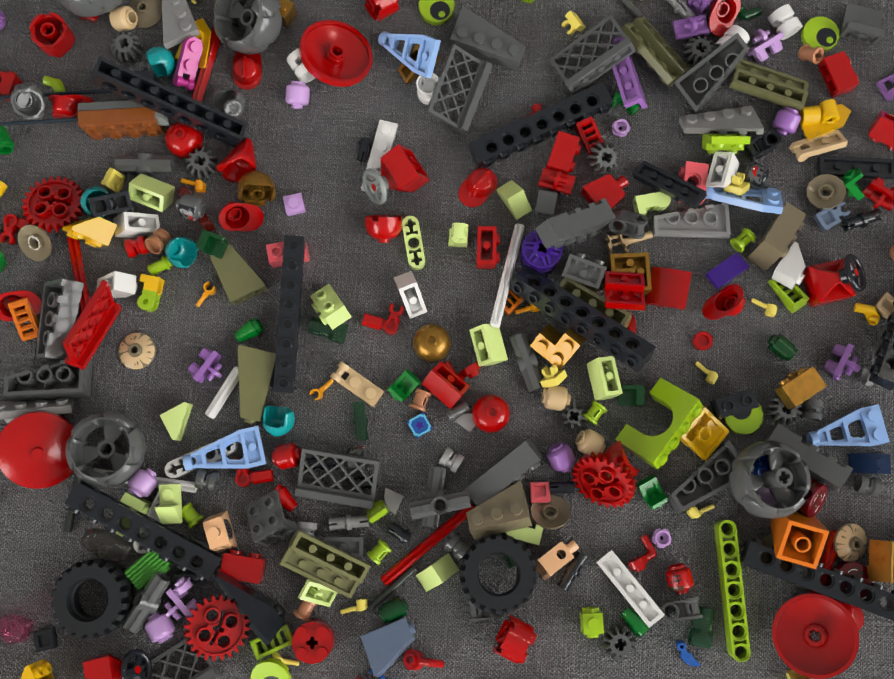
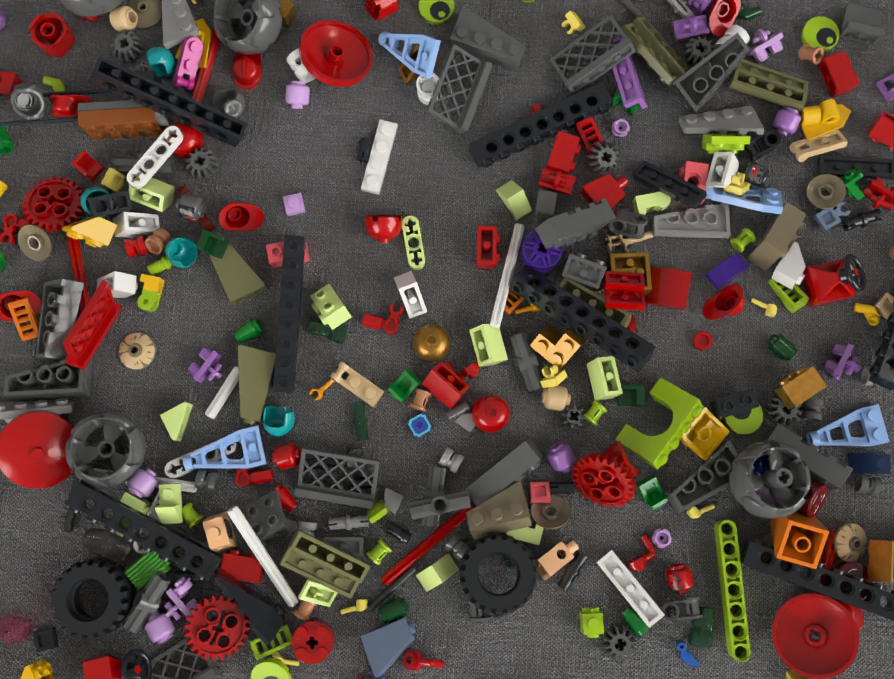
light orange hand [181,178,206,193] -> none
light orange hand [195,282,216,307] -> none
red hat [216,137,256,183] -> none
pearl gold cylinder [237,171,276,207] -> none
red piece [363,144,430,205] -> none
yellowish green leg [448,223,469,248] -> none
red piece [458,168,498,208] -> none
red brick [493,615,537,664] -> none
tan head [575,429,606,456] -> none
light yellow hand [695,361,718,385] -> none
white wheel [768,4,803,40] -> none
none -> red panel [71,150,105,182]
none -> white beam [127,126,183,189]
none -> white axle [228,506,299,607]

